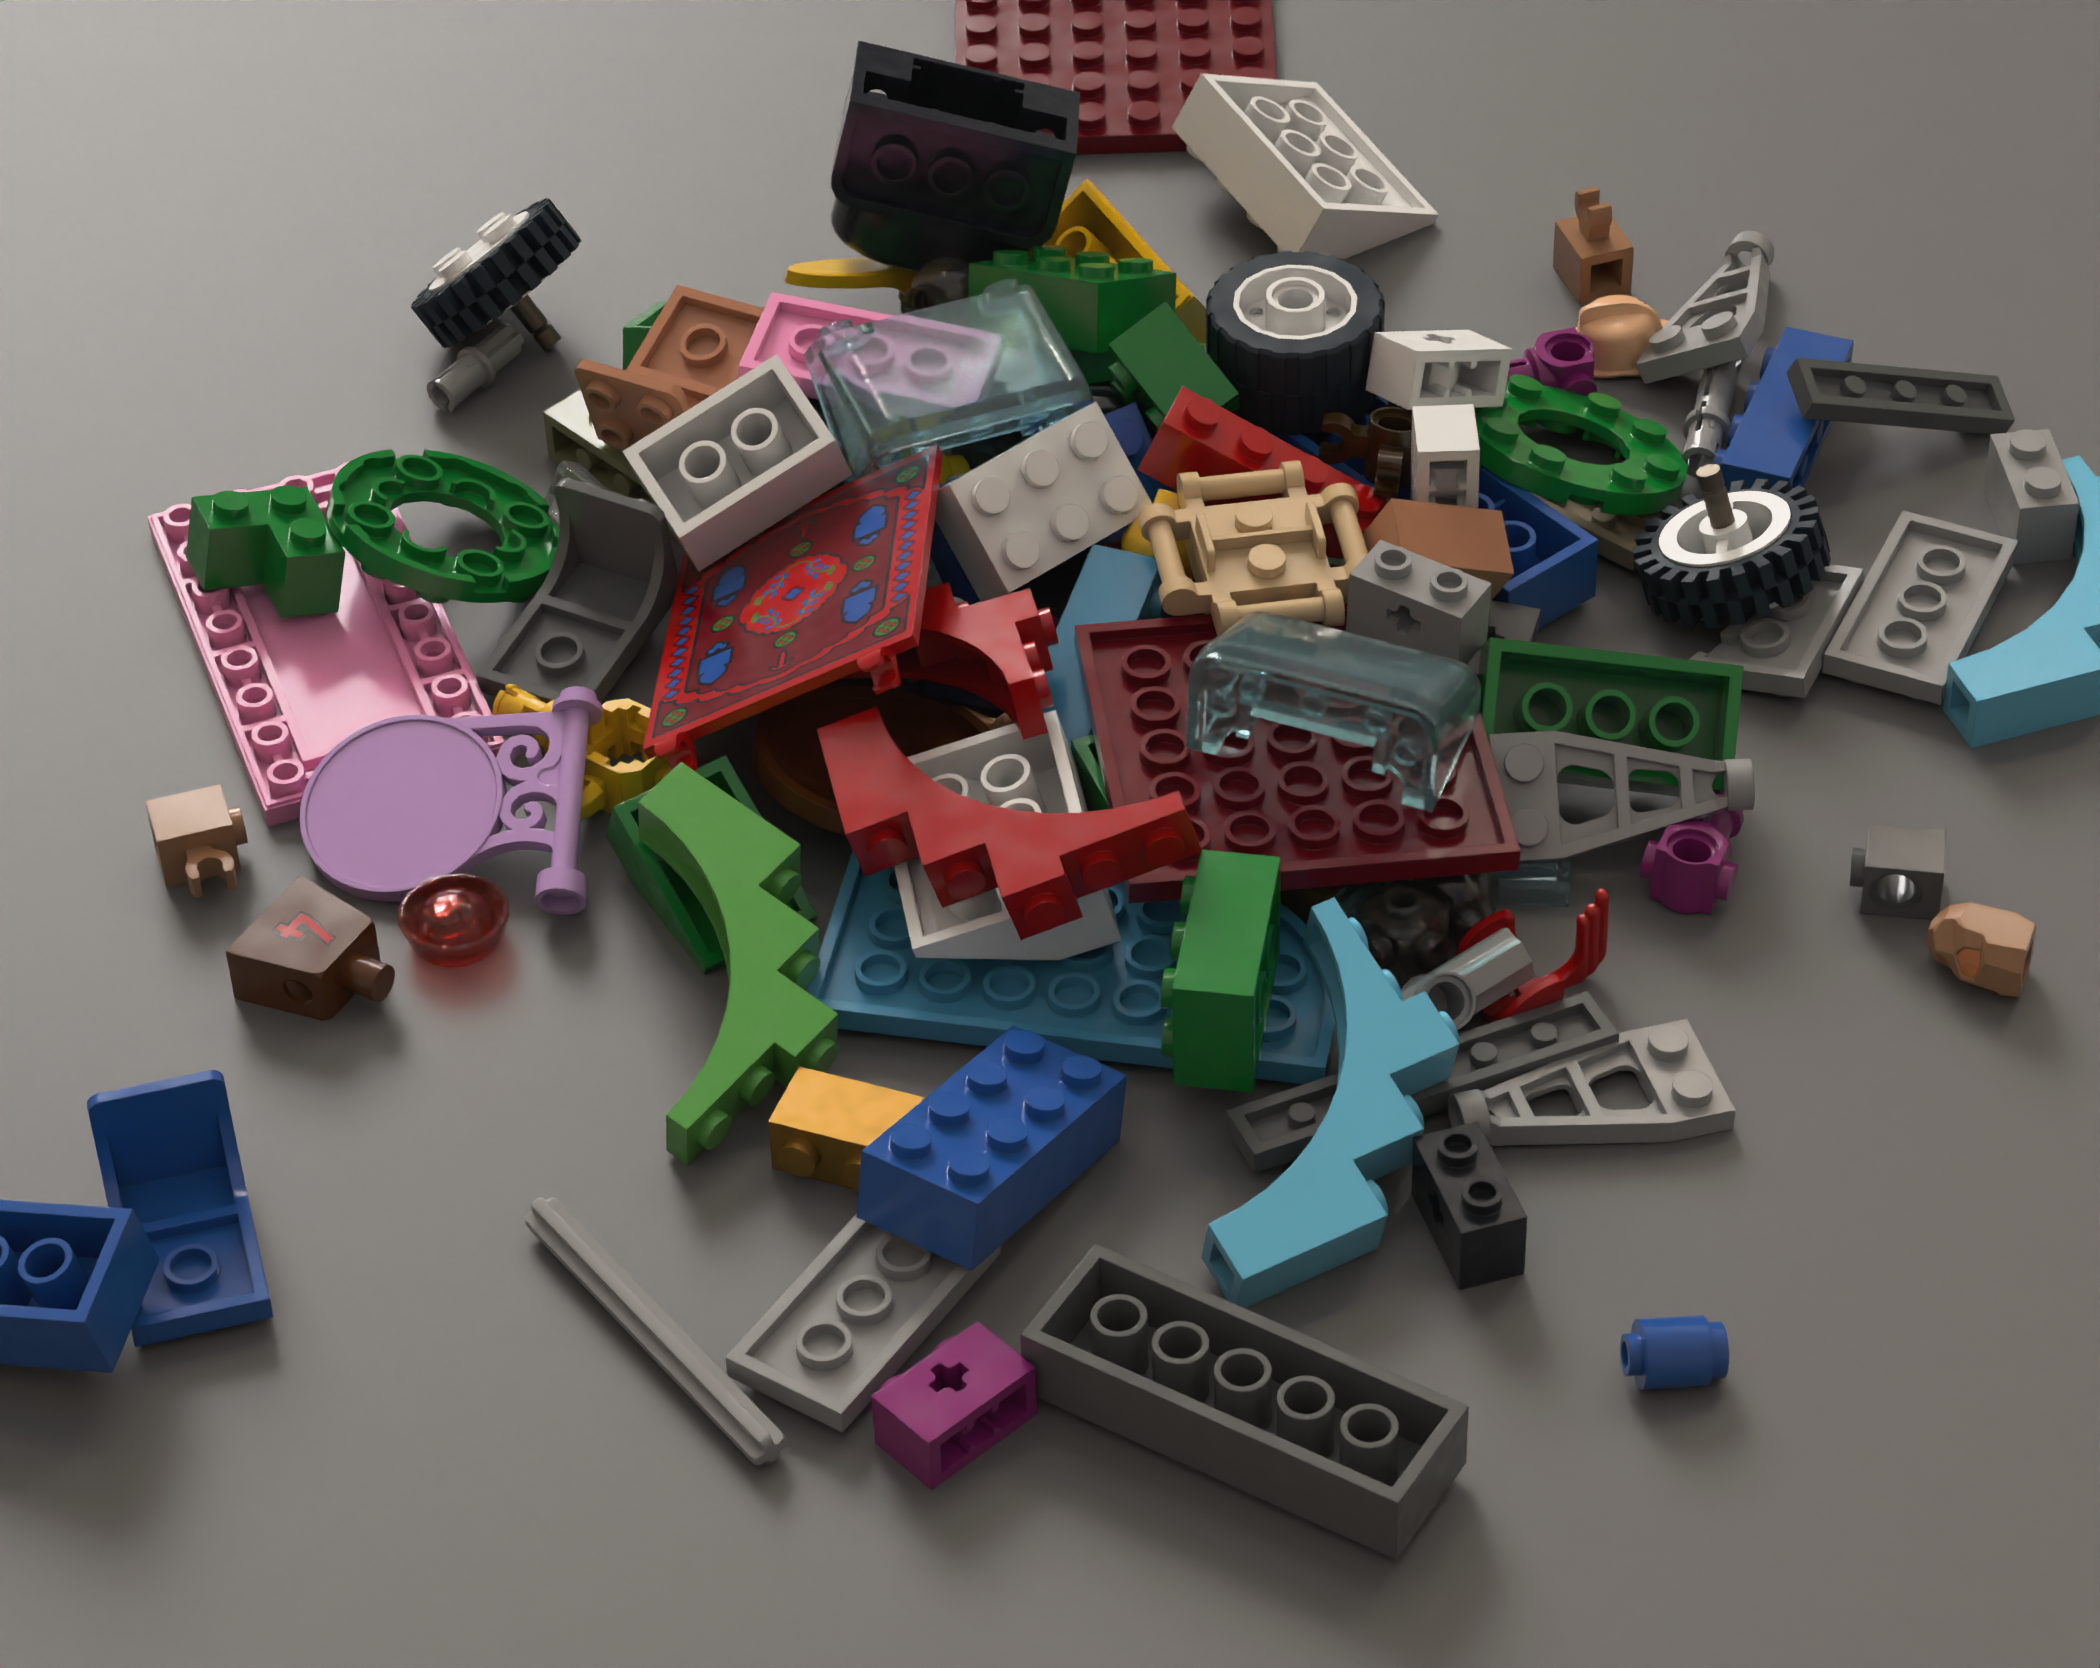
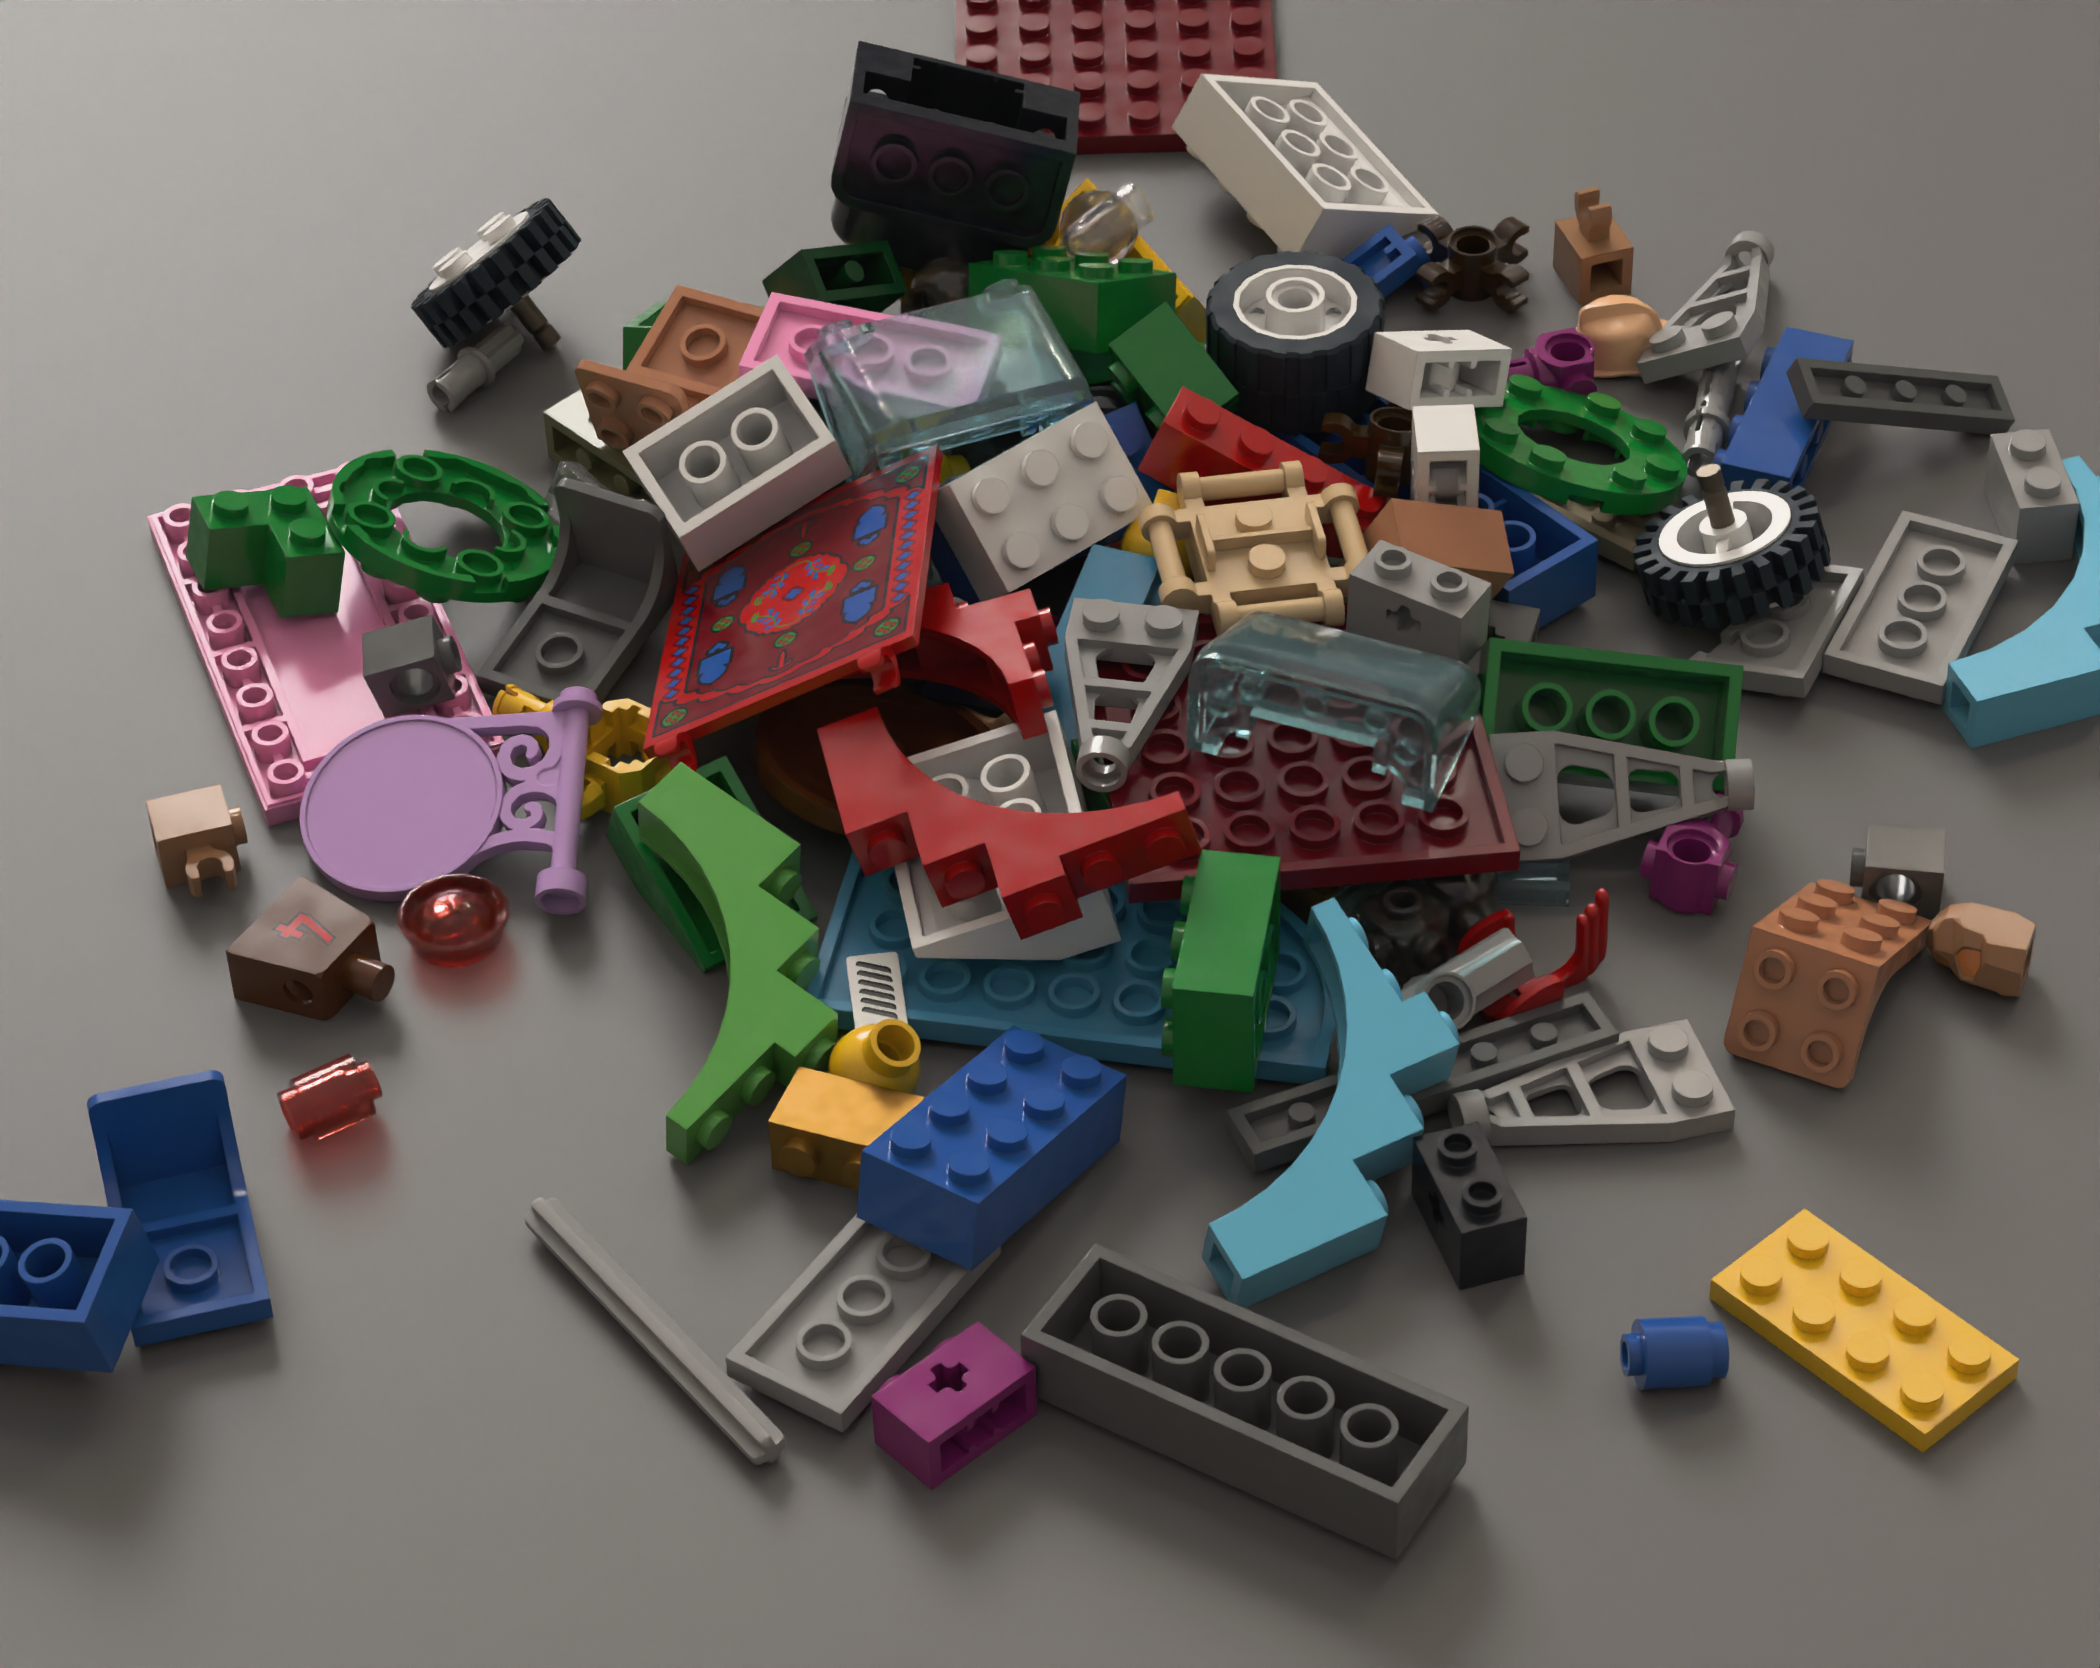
none -> clear red brick [277,1054,382,1142]
none -> dark grey brick [362,614,462,718]
none -> dark green brick [762,240,908,313]
none -> yellow piece [828,1019,921,1094]
none -> white sticker [846,952,908,1029]
none -> clear piece [1059,183,1153,264]
none -> light grey plate [1064,597,1199,792]
none -> blue bracket [1343,224,1432,298]
none -> dark brown pin [1415,215,1529,312]
none -> yellow plate [1709,1209,2019,1453]
none -> nougat bracket [1724,879,1932,1088]

